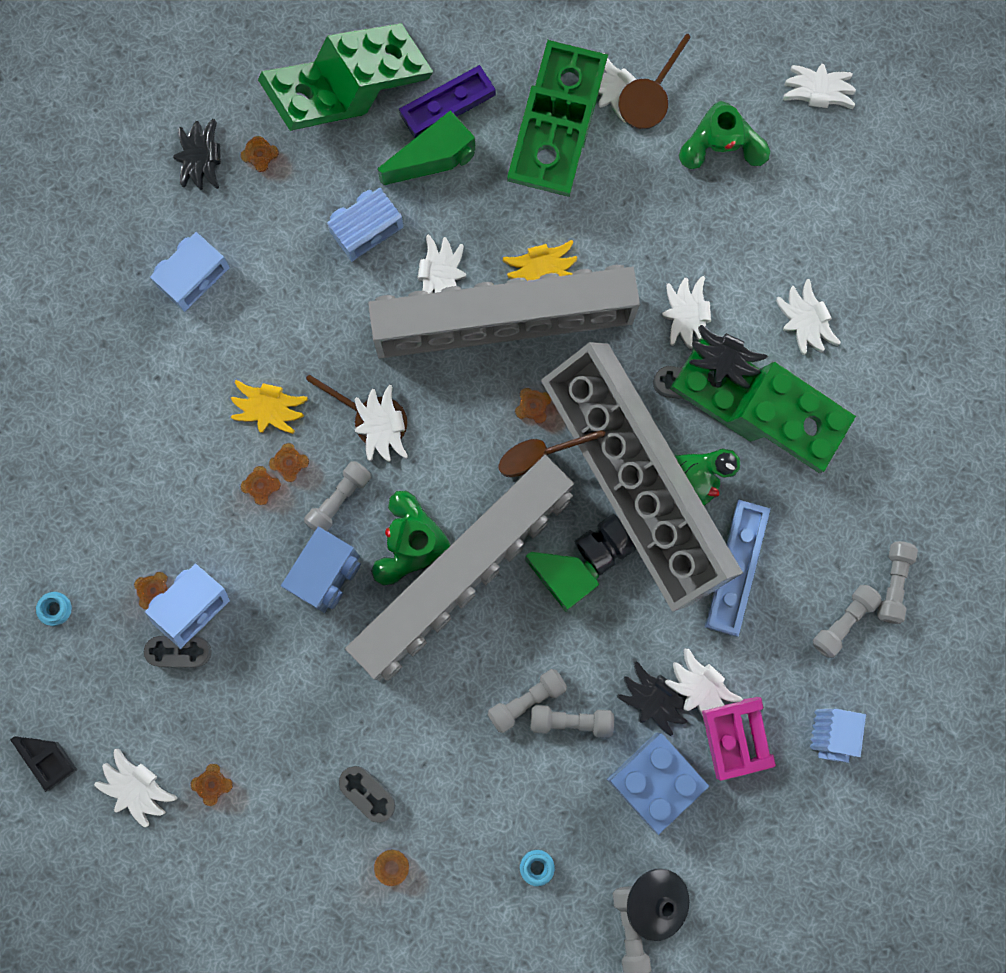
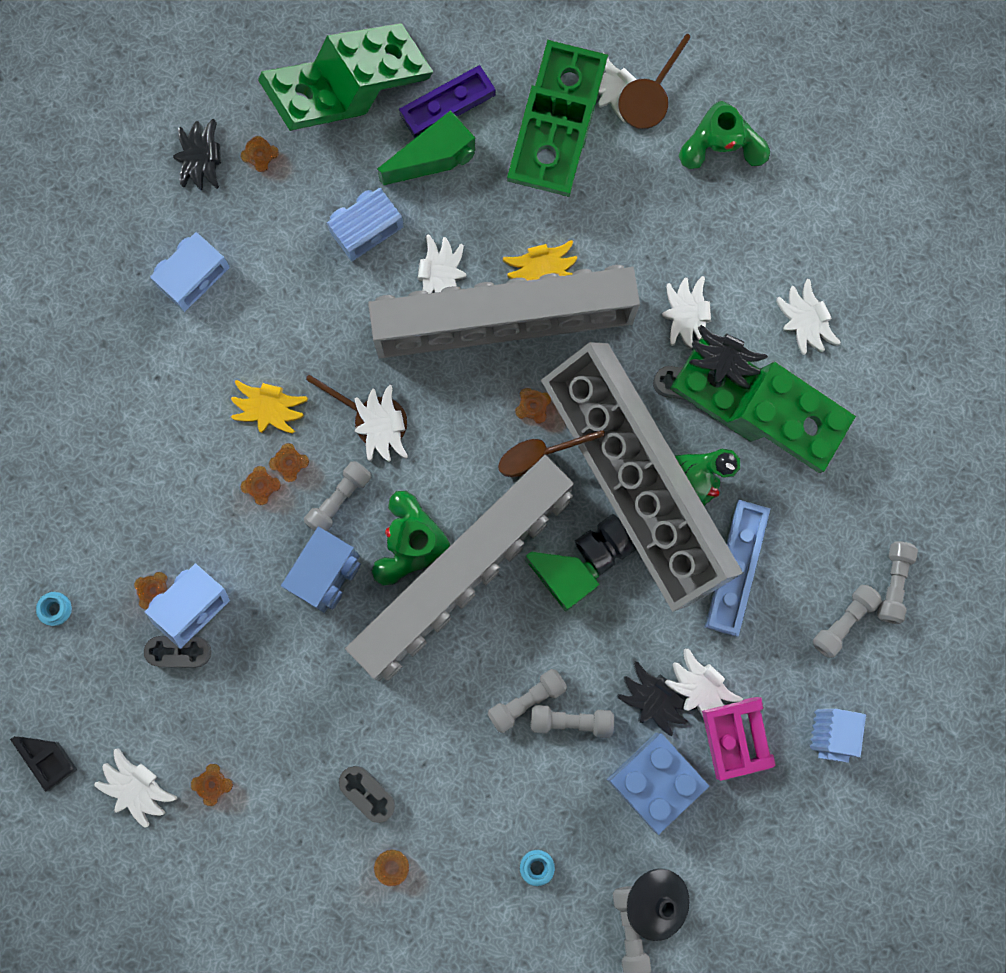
white piece [783,64,856,109] -> none

